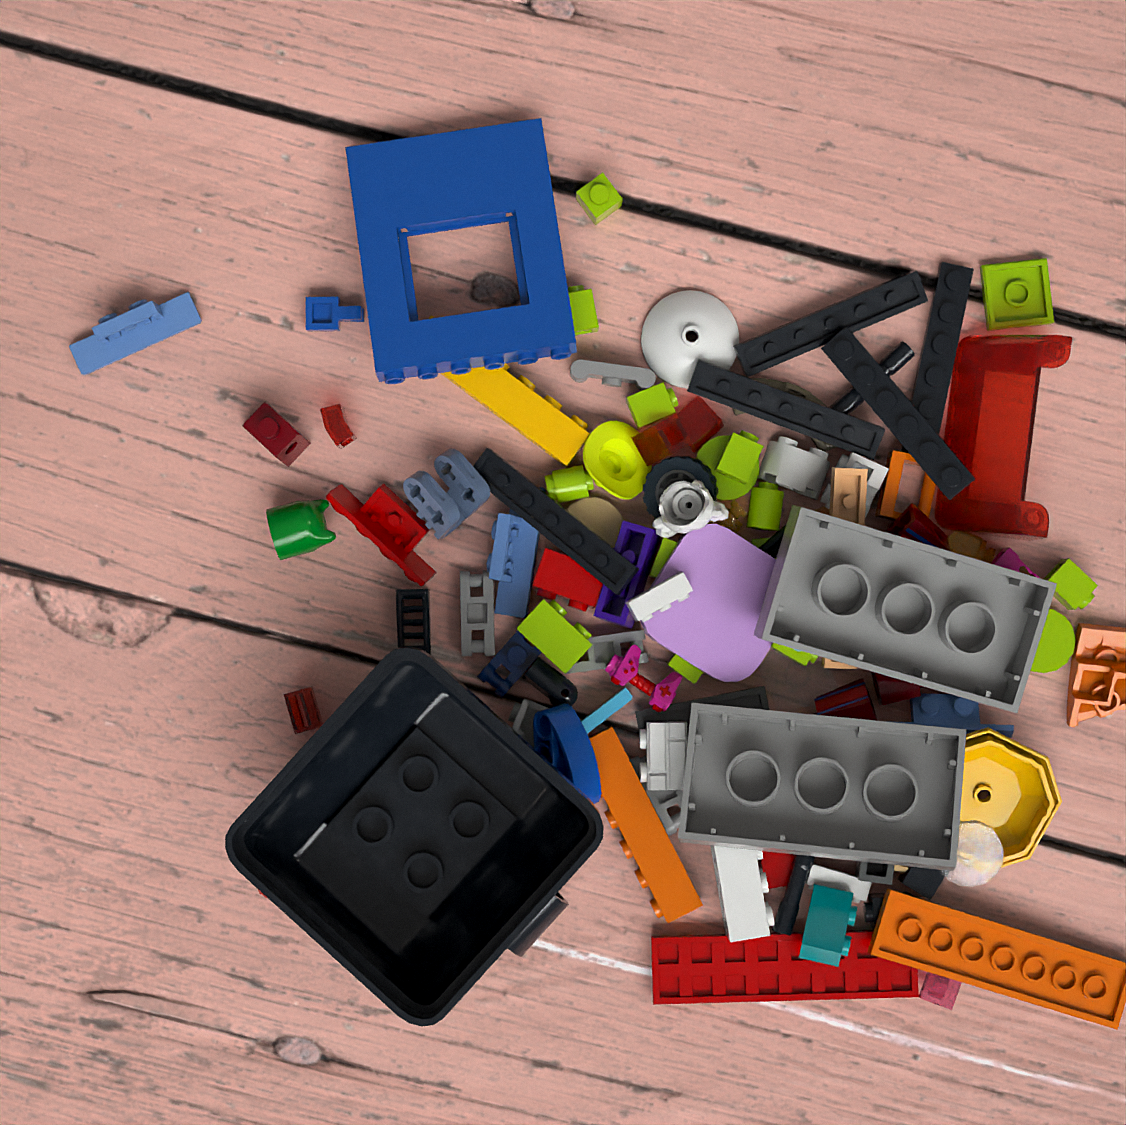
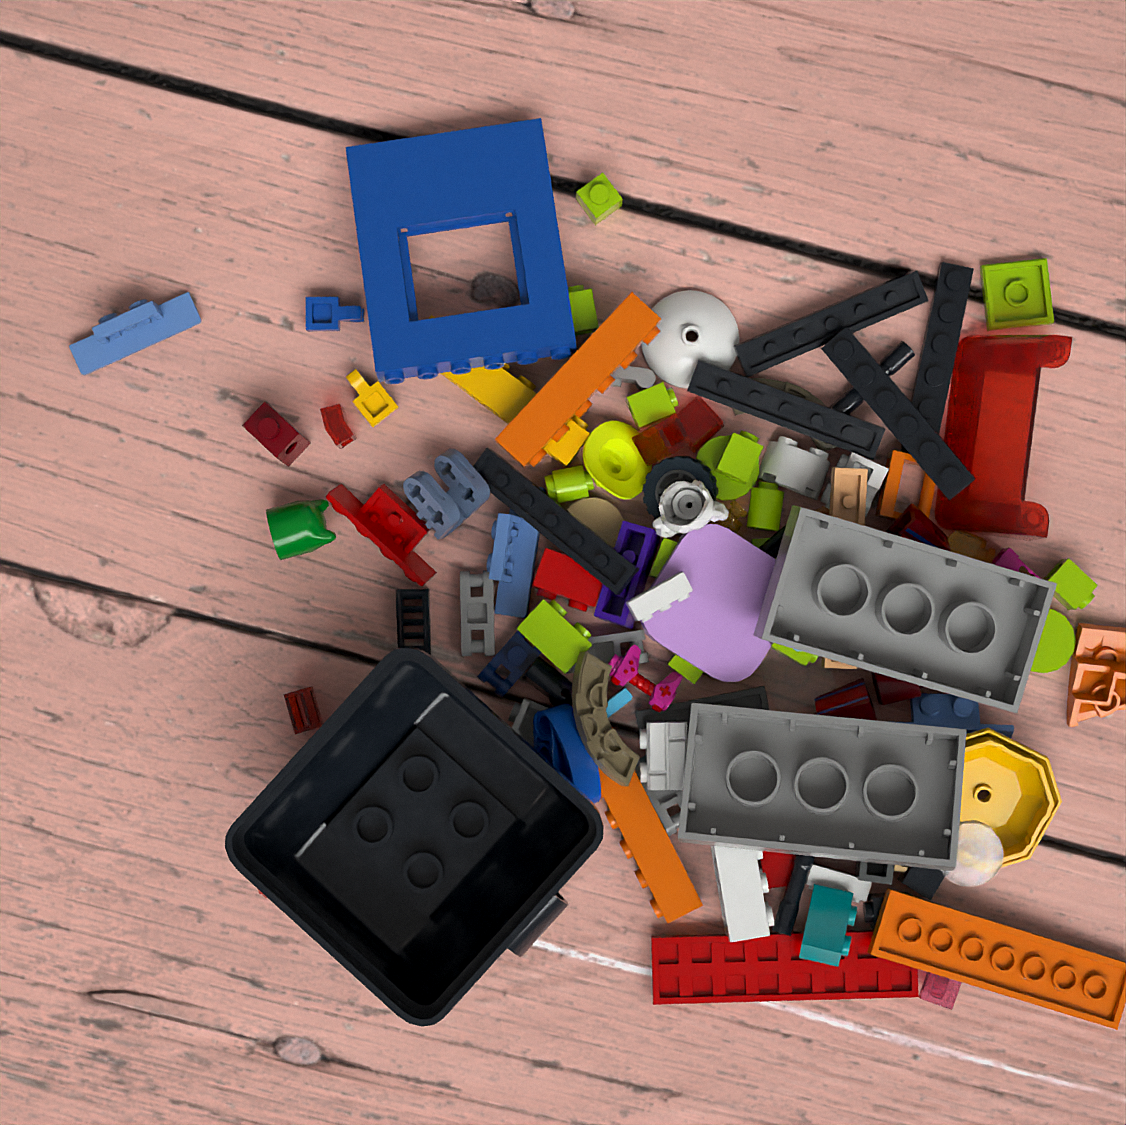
none -> yellow plate [346,369,399,428]
none -> orange brick [495,292,661,469]
none -> dark tan tile [572,651,640,786]

